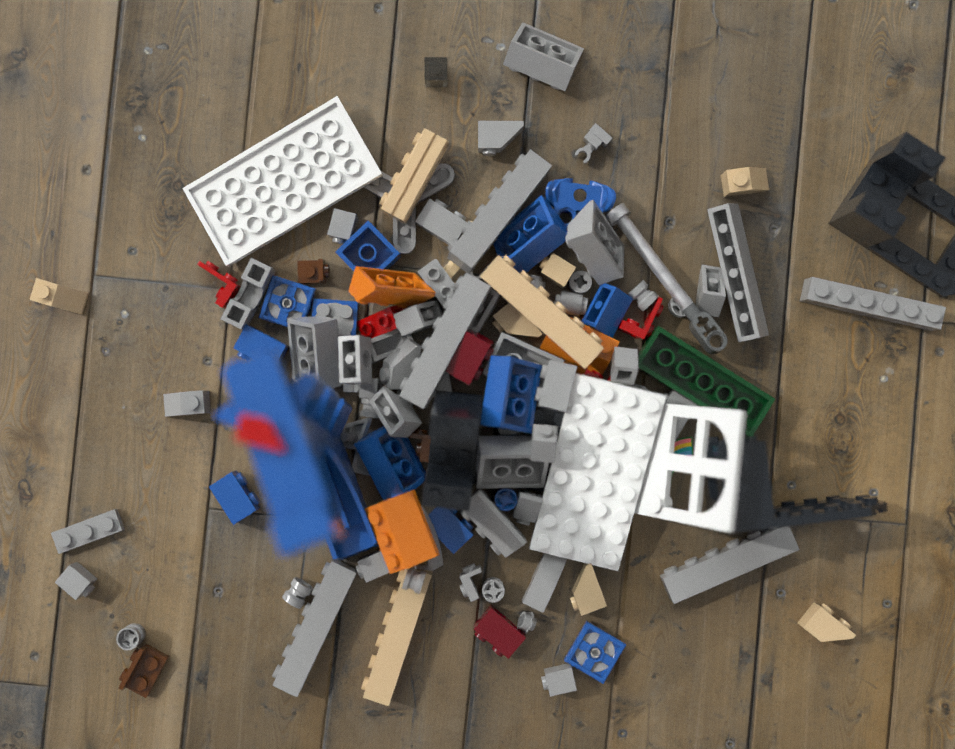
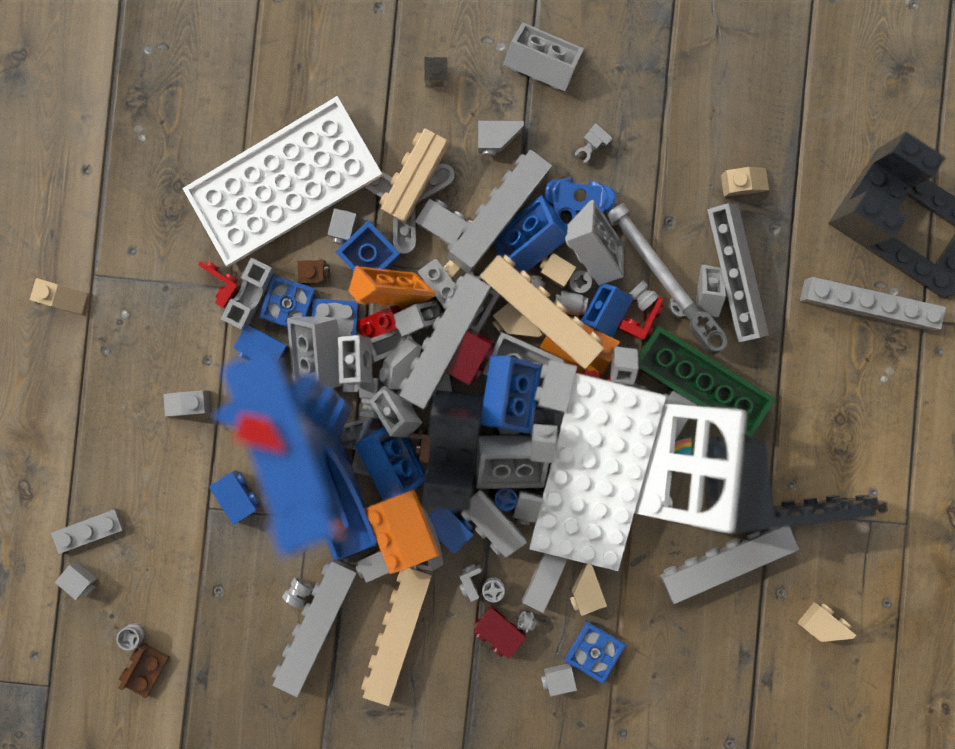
light grey wheel [402,567,426,594] -> none

